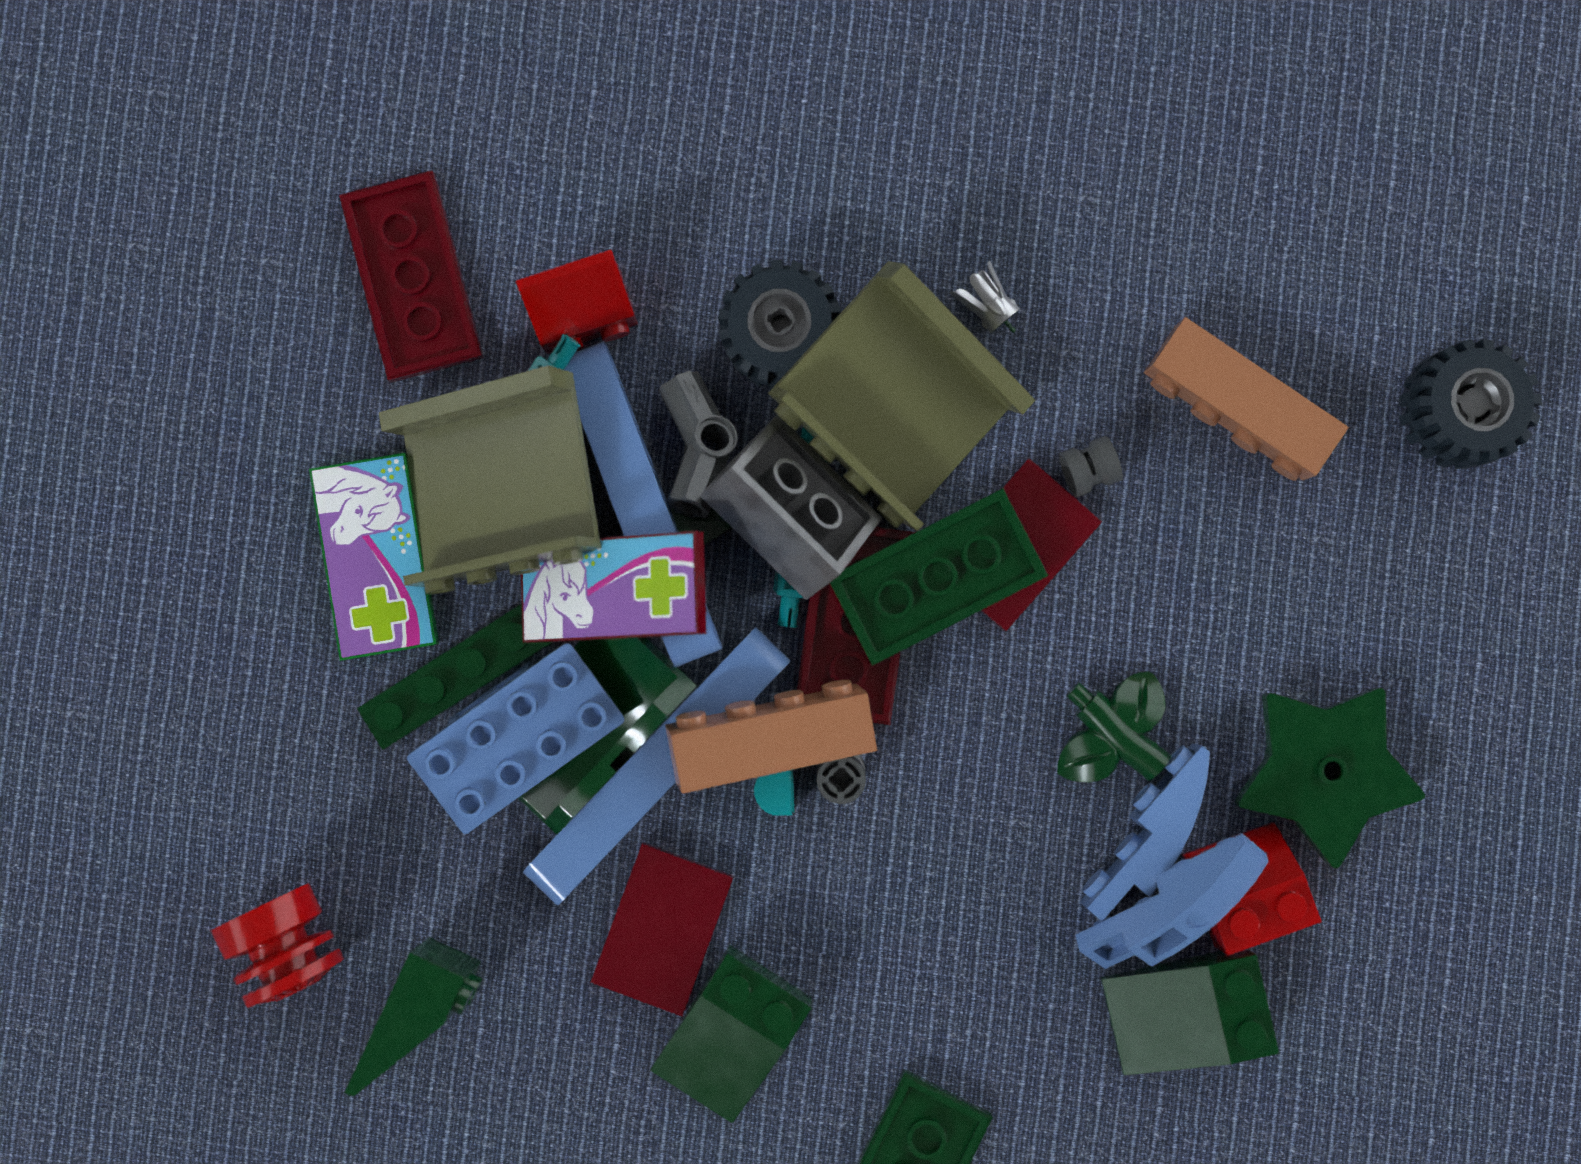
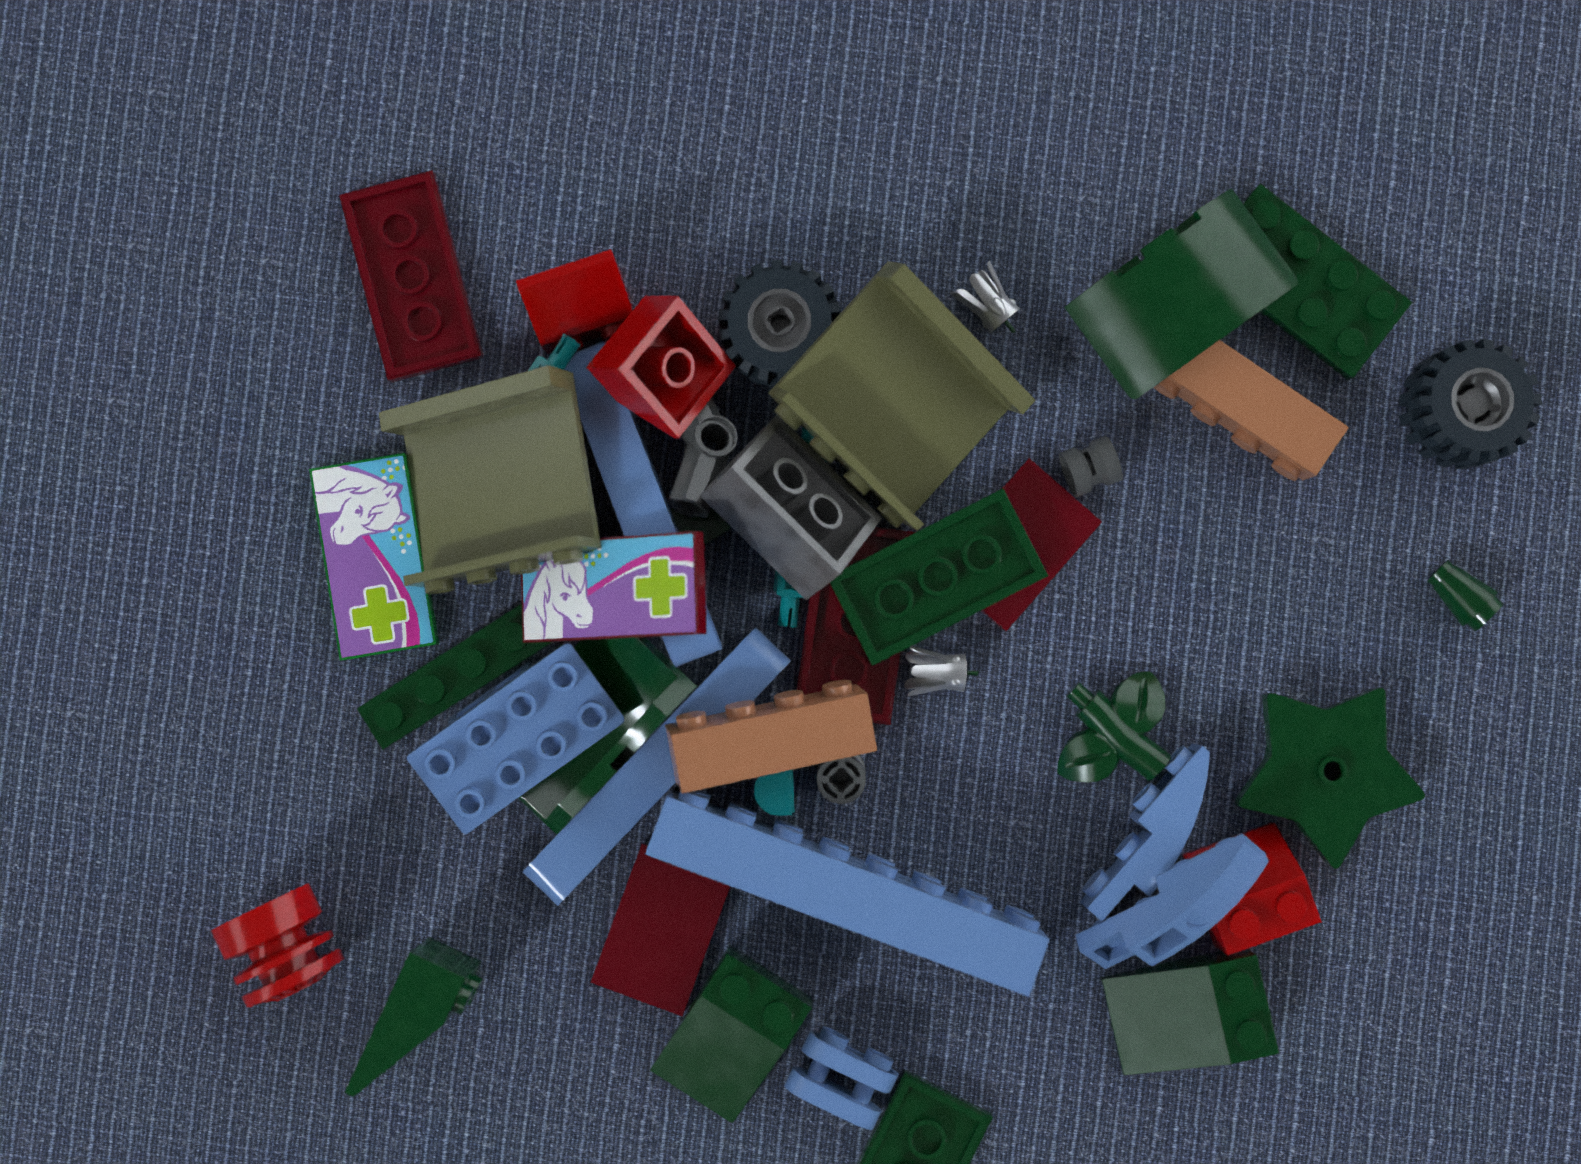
none -> red slope [586,296,736,439]
none -> medium blue brick [645,790,1050,997]
none -> medium blue brick [784,1026,899,1130]
none -> flat silver piece [904,646,979,696]
none -> dark green panel [1064,188,1298,399]
none -> dark green plate [1243,183,1413,380]
none -> dark green cone [1427,560,1504,631]

